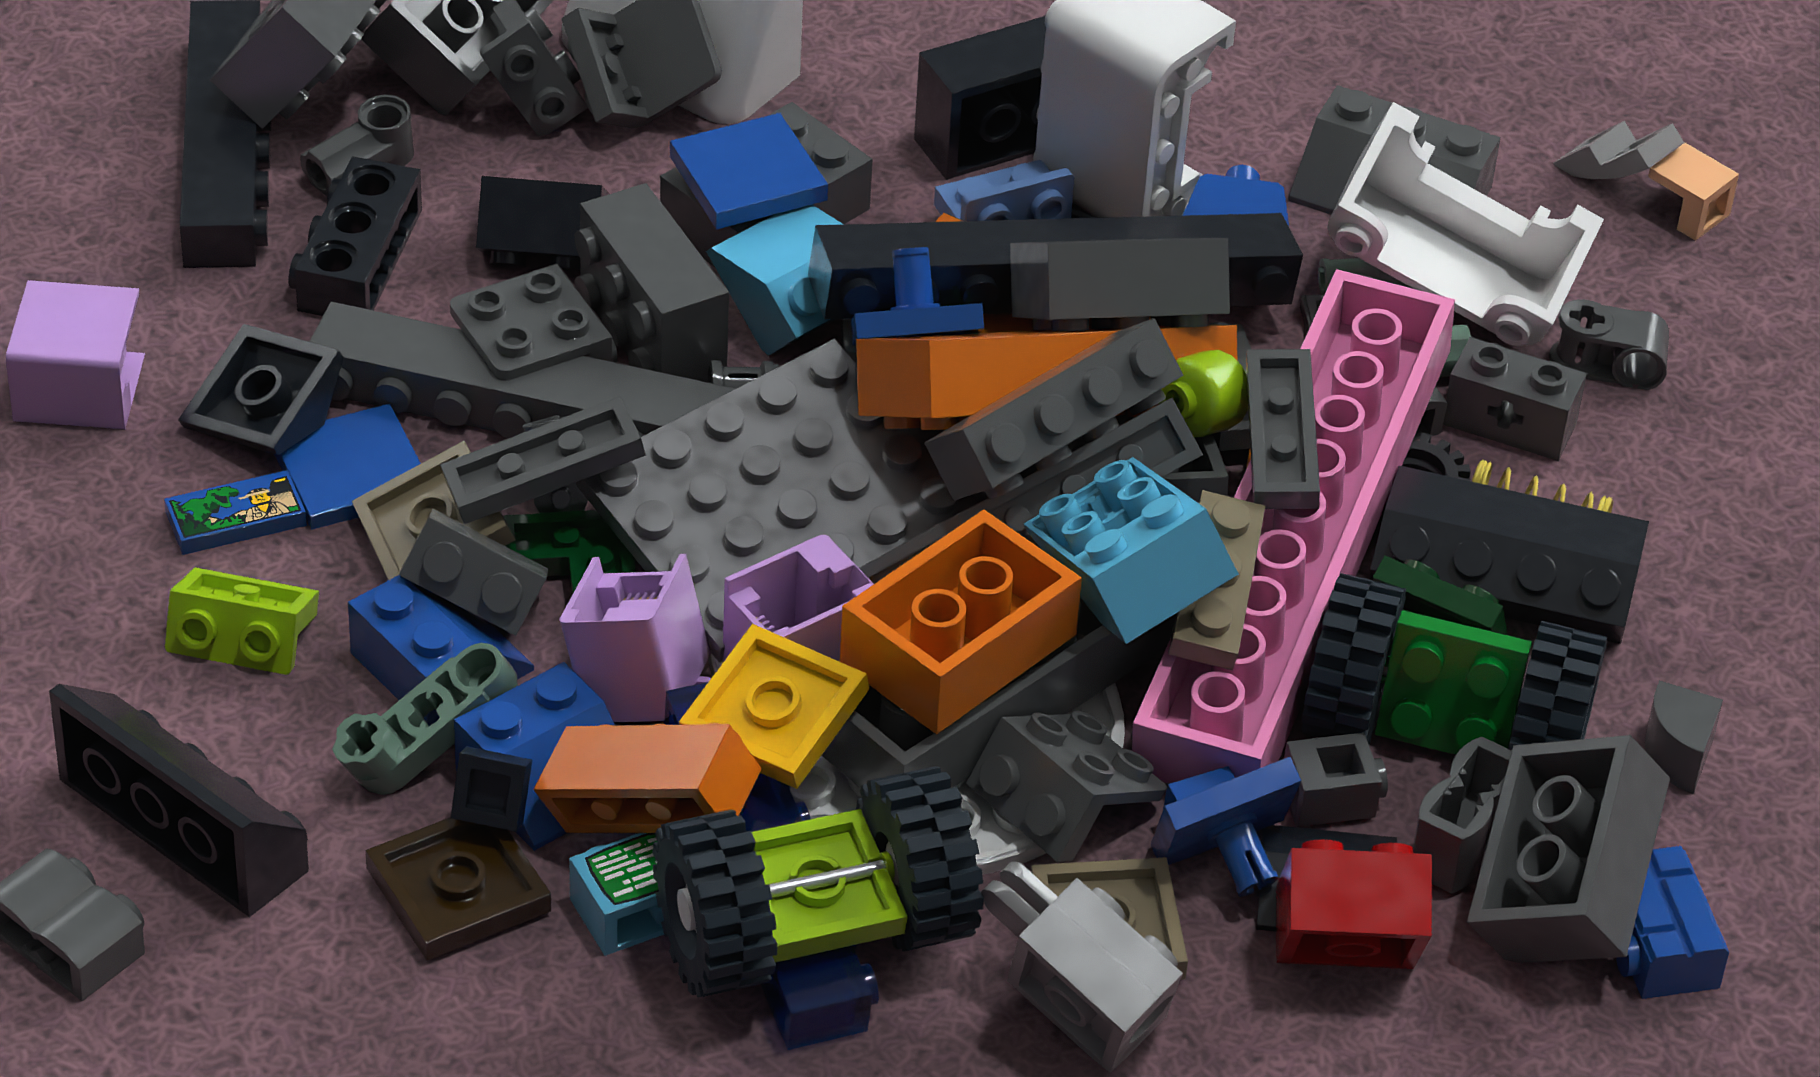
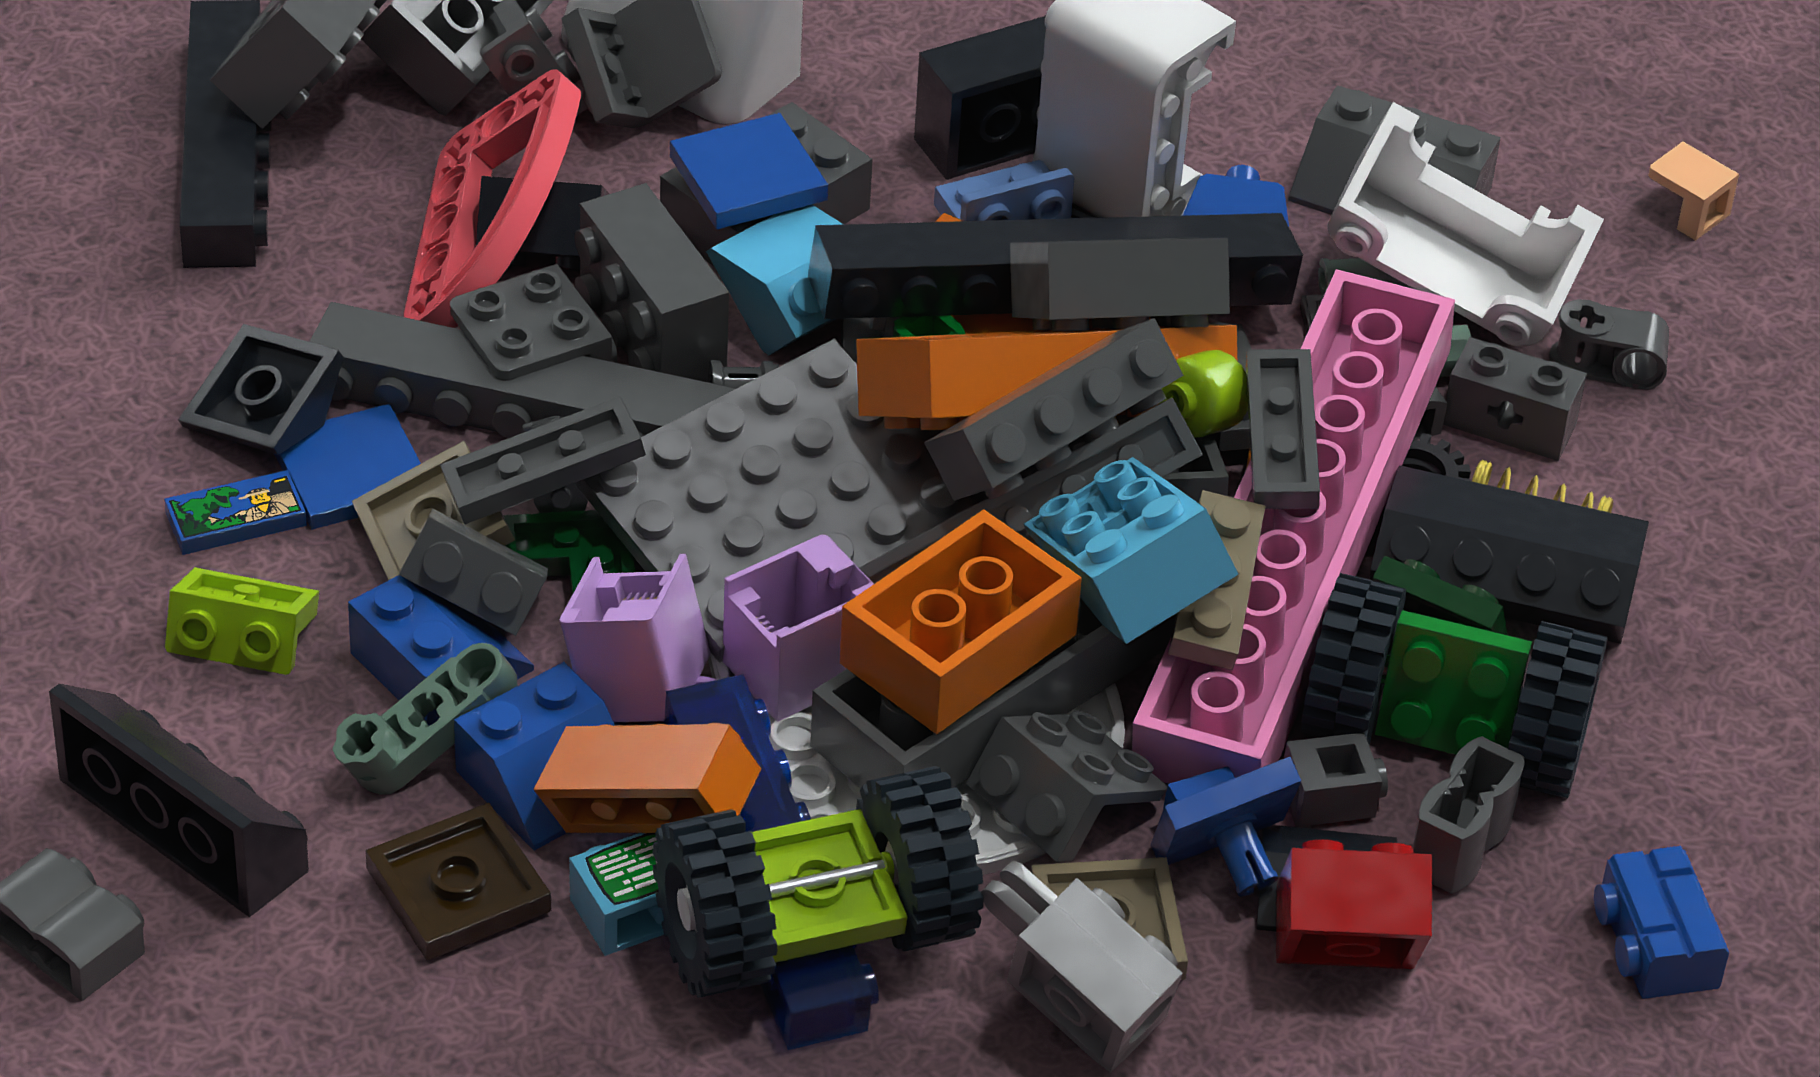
lavender piece [6,280,145,429] -> none
black brick [288,156,422,316] -> none
dark grey piece [300,95,414,196] -> none
black plate [450,746,532,832] -> none
yellow plate [679,624,869,789] -> none
blue tile [851,247,984,346] -> none
dark grey brick [1467,735,1670,963] -> none
light grey slope [1554,121,1684,179] -> none
dark grey brick [1645,680,1723,794] -> none
none -> coral beam [403,69,581,328]

